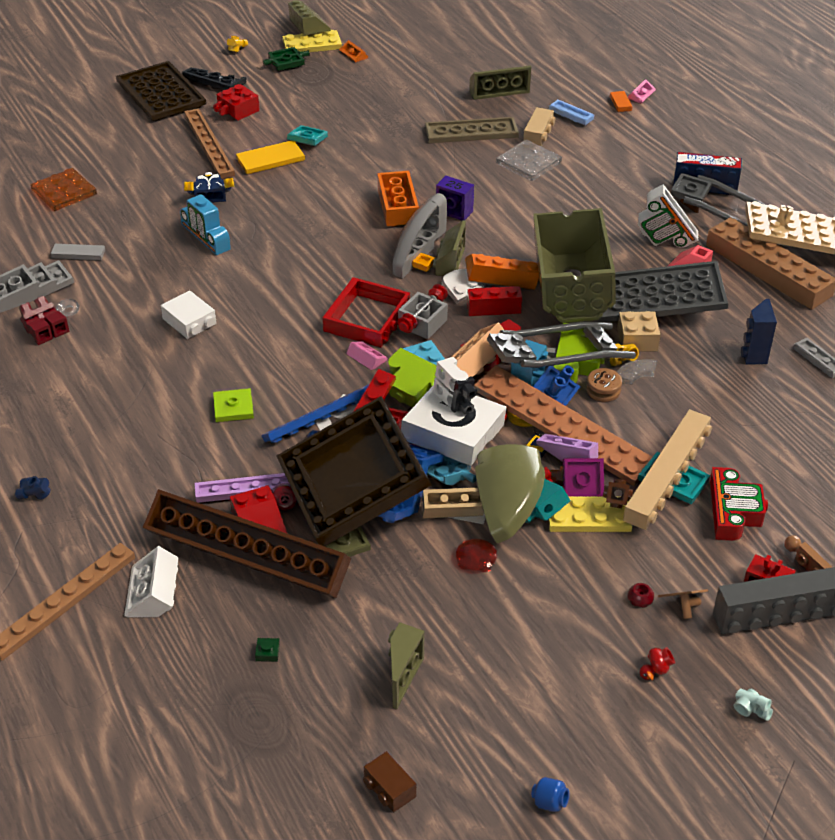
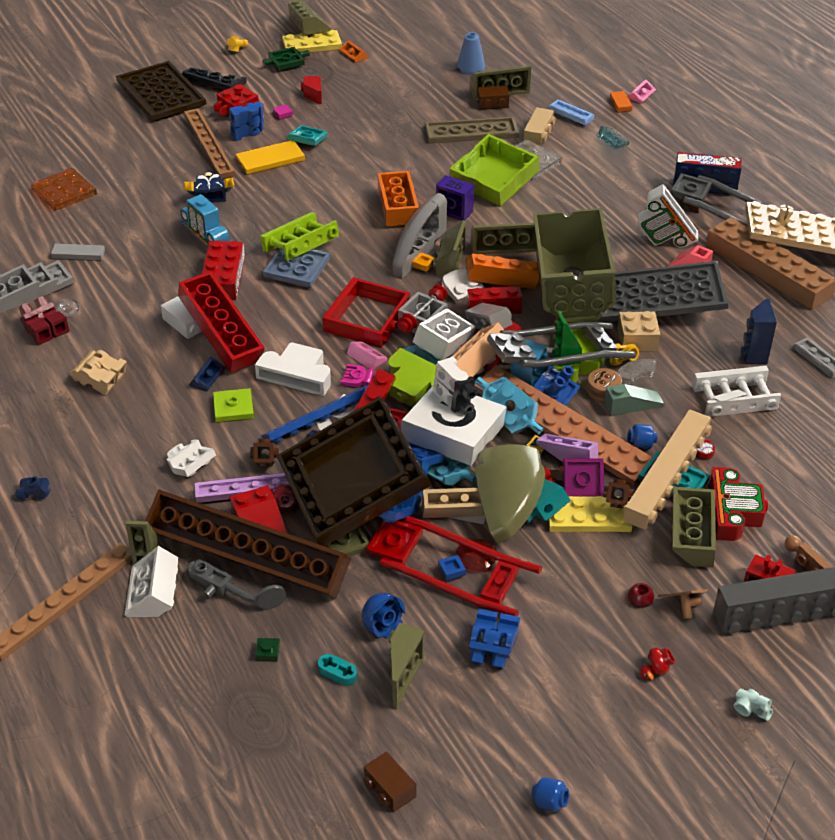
none -> tan hips [70,350,127,396]
none -> olive slope [125,520,159,565]
none -> white slope [166,440,216,477]
none -> red brick [178,271,265,373]
none -> dark grey piece [187,559,286,609]
none -> dark blue slope [189,357,226,391]
none -> red brick [202,240,245,300]
none -> blue hips [229,102,264,141]
none -> reddish brown brick [250,439,279,467]
none -> white brick [255,343,331,396]
none -> lime fence [260,212,339,261]
none -> sand blue plate [263,248,330,288]
none -> dark pink tile [273,104,293,119]
none -> red slope [301,76,322,104]
none -> teal beam [318,654,357,686]
none -> dark pink piece [340,364,375,387]
none -> blue cylinder [361,593,405,638]
none -> red plate [366,516,542,616]
none -> white brick [413,309,476,360]
none -> blue plate [438,555,466,581]
none -> lime tile [449,134,539,207]
none -> medium blue cone [457,32,485,75]
none -> light grey brick [465,303,513,329]
none -> blue hips [469,609,520,669]
none -> olive slope [470,223,536,254]
none -> medium azure plate [475,377,544,435]
none -> reddish brown brick [477,86,510,109]
none -> green slope [552,312,582,367]
none -> clear light blue slope [597,126,630,149]
none -> sand green slope [604,384,664,416]
none -> blue head [627,424,658,450]
none -> olive slope [672,487,716,567]
none -> white fence [692,366,781,417]
none -> tile [696,439,715,460]
none -> white sticker [713,389,747,402]

